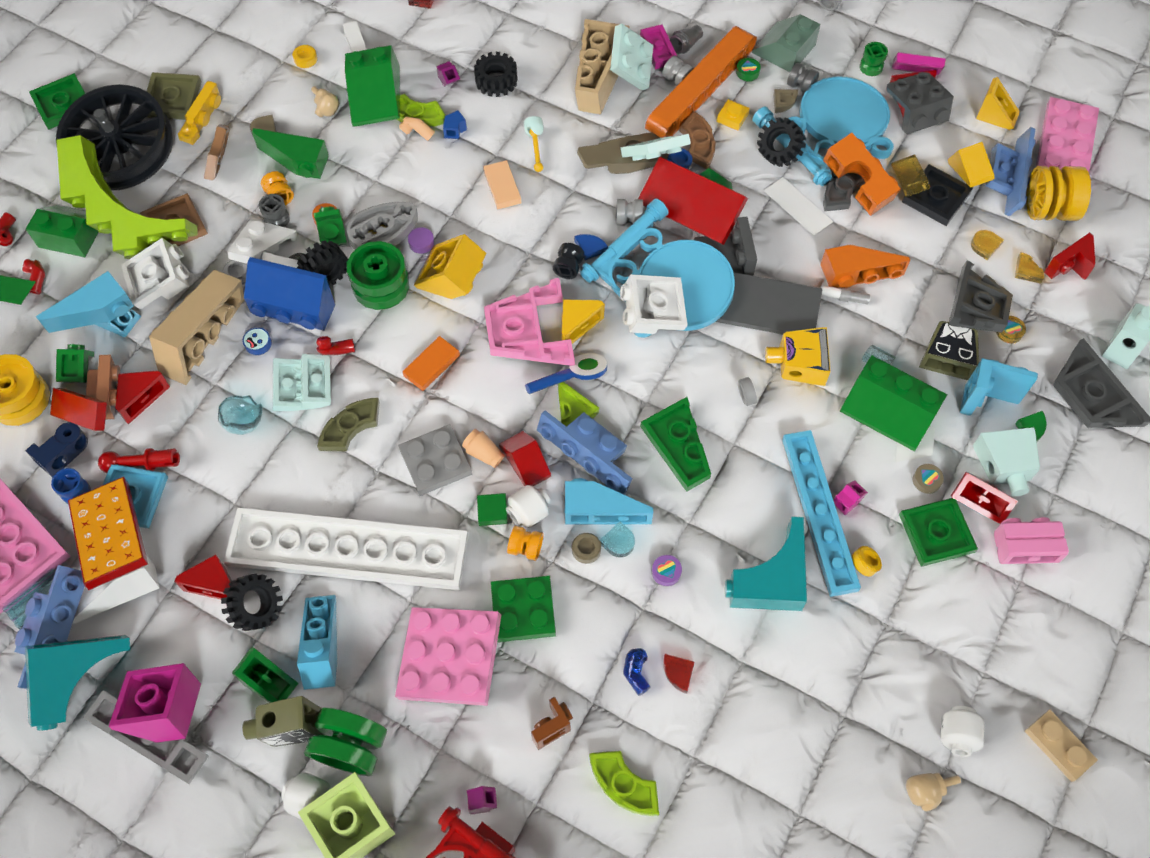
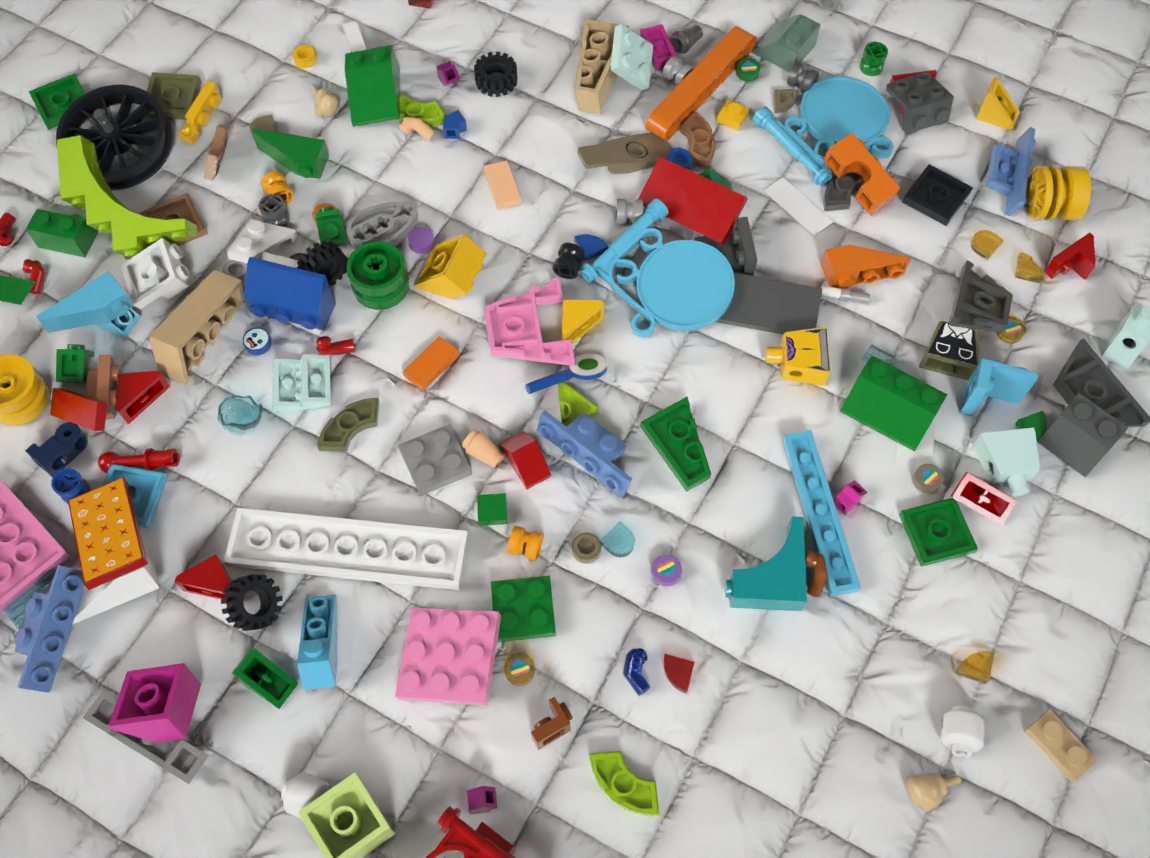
teal arch [25,635,130,731] -> none
olive torso [242,696,324,747] -> none
green wheel [304,708,387,776] -> none
white head [506,485,551,528] -> none
hinge [524,116,544,172] -> none
medium azure slope [565,478,653,525] -> none
white plate [620,274,688,334] -> none
light aqua plate [621,134,691,161] -> none
light grey tile [738,377,757,406] -> none
black tyre [757,117,806,167] -> none
yellow tile [851,546,882,577] -> none
clear yellow tile [891,155,930,197] -> none
dark pink tile [892,52,946,75] -> none
yellow slope [948,142,994,188] -> none
bright pink brick [994,517,1069,564] -> none
bright pink plate [1036,97,1099,172] -> none
none -> clear yellow tile [504,653,535,686]
none -> dark orange arm [805,551,828,597]
none -> clear yellow tile [955,651,994,684]
none -> dark grey slope [1037,393,1128,477]

